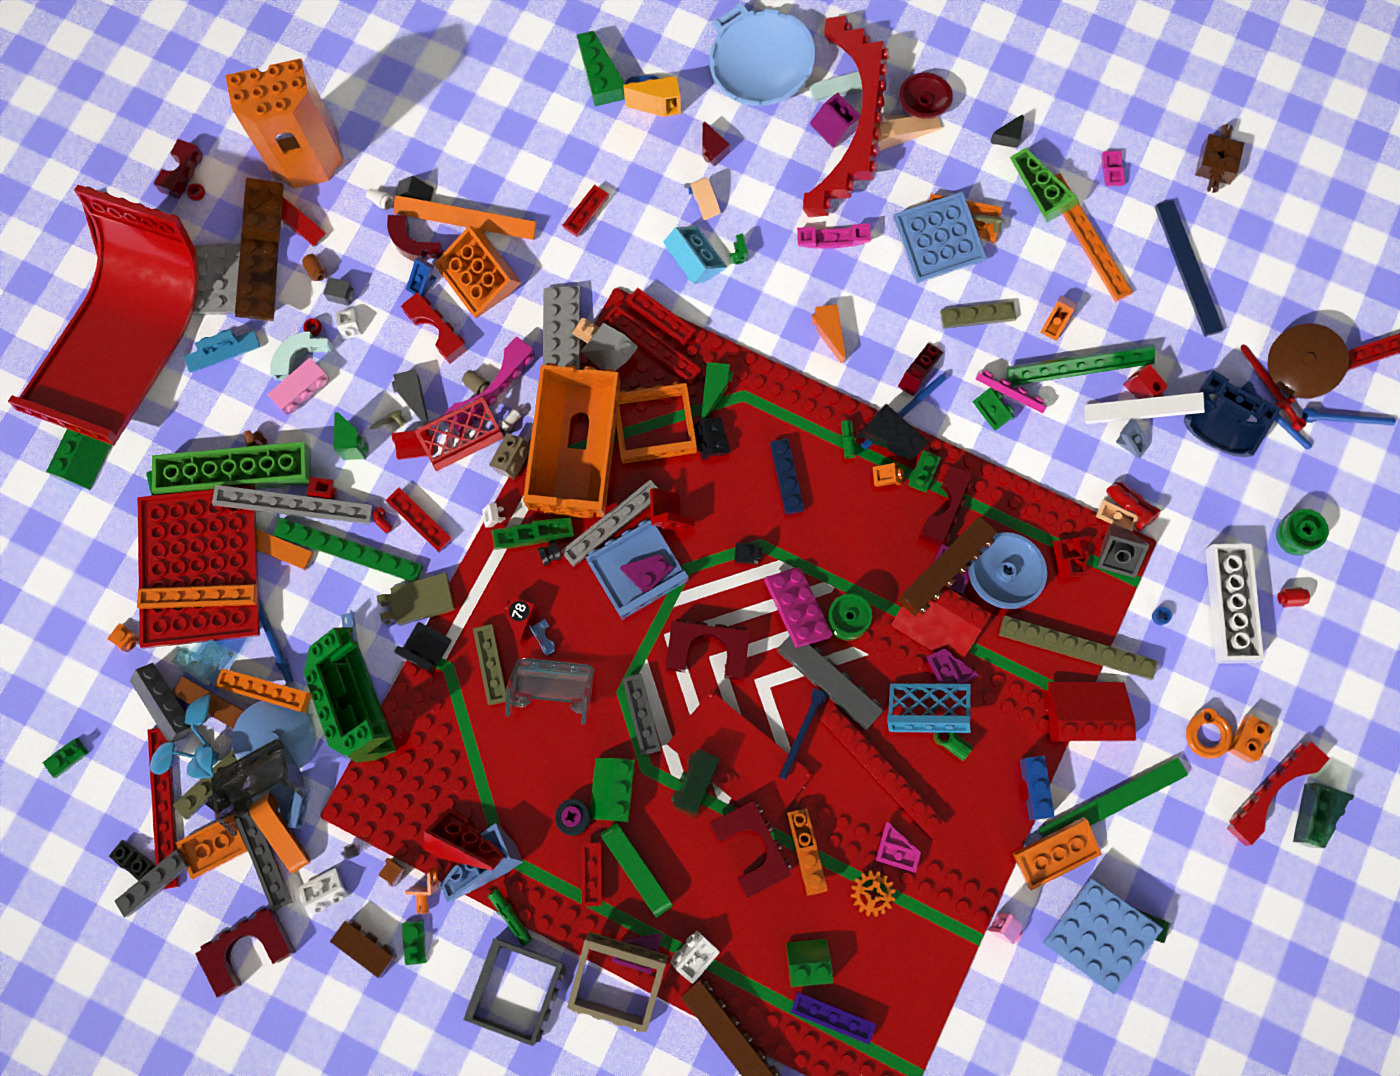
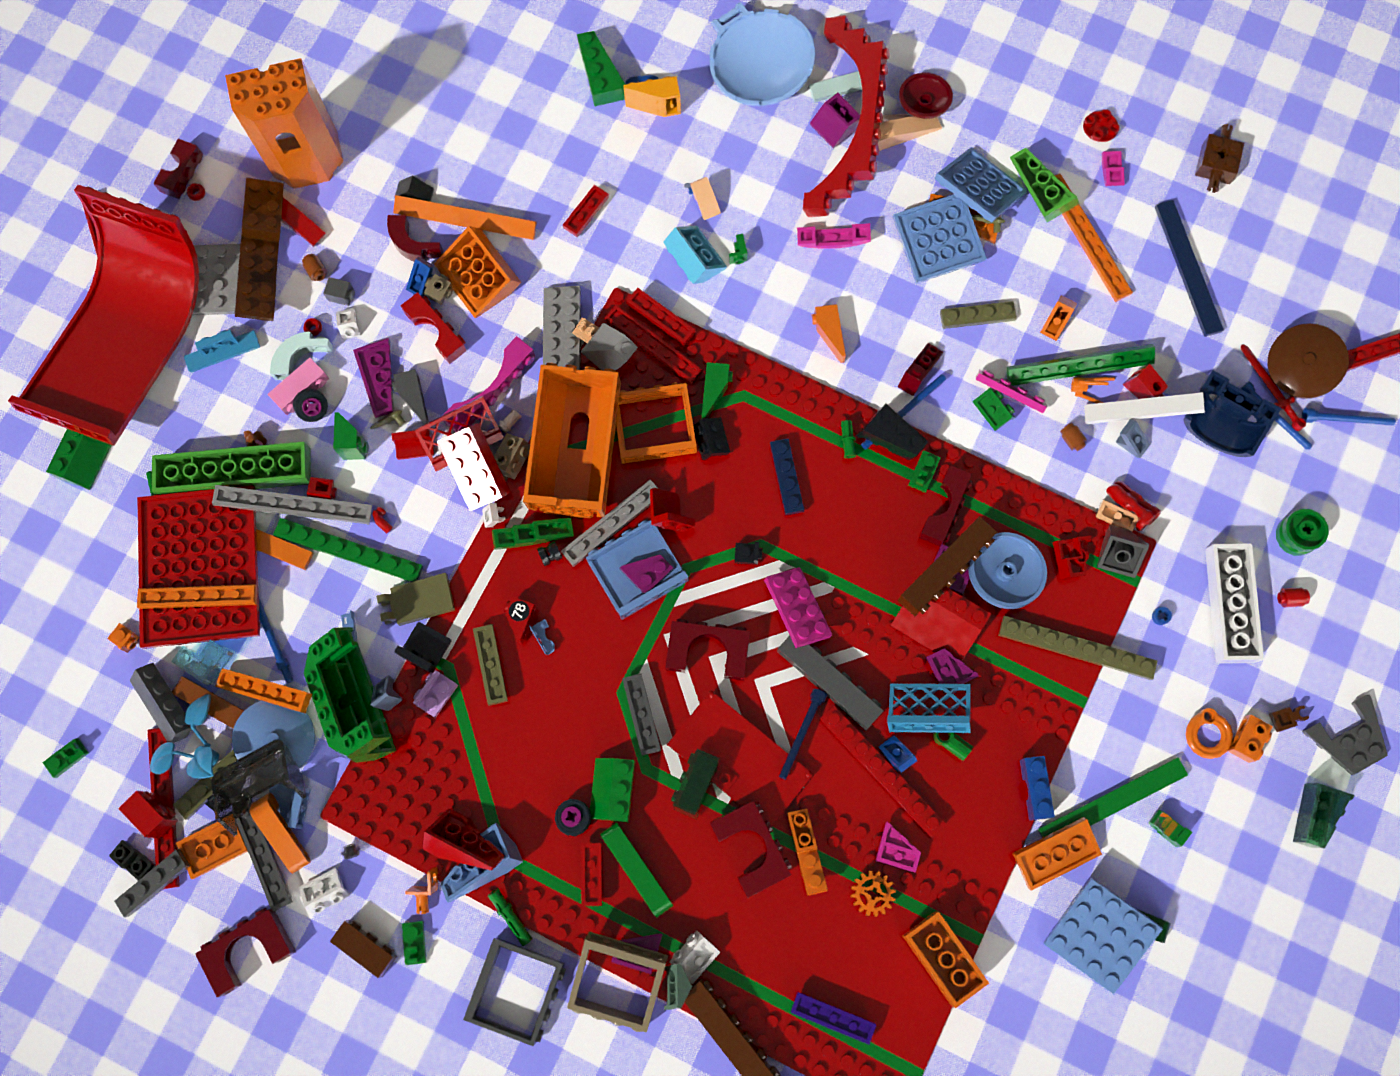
white cone [366,188,394,210] -> none
dark orange panel [378,858,408,887] -> none
red plate [385,487,453,553] -> none
dark tan brick [462,370,490,395] -> none
clear light blue windscreen [506,658,594,724] -> none
dark red slope [702,122,730,167] -> none
green slope [786,939,833,987] -> none
green wheel [827,594,872,641] -> none
orange bracket [873,463,904,487] -> none
bright pink slope [988,913,1023,945] -> none
pearl dark grey slope [990,114,1024,148] -> none
red slope [1047,682,1136,742] -> none
red arch [1226,741,1330,846] -> none
none -> red brick [118,790,178,839]
none -> black wheel [293,388,328,422]
none -> magenta wing [353,338,394,418]
none -> sand blue slope [371,675,402,711]
none -> lavender bracket [413,670,458,718]
none -> dark tan brick [424,274,453,305]
none -> brick [437,423,511,511]
none -> sand green slope [664,964,692,1010]
none -> blue slope [878,736,917,772]
none -> orange brick [902,911,989,1008]
none -> medium blue plate [934,147,1027,223]
none -> dark orange brick [1060,423,1087,452]
none -> orange plant [1071,377,1115,403]
none -> red dish [1083,109,1120,142]
none -> green leg [1148,810,1193,848]
none -> reddish brown plate [1269,706,1309,732]
none -> dark grey wing [1302,694,1388,775]

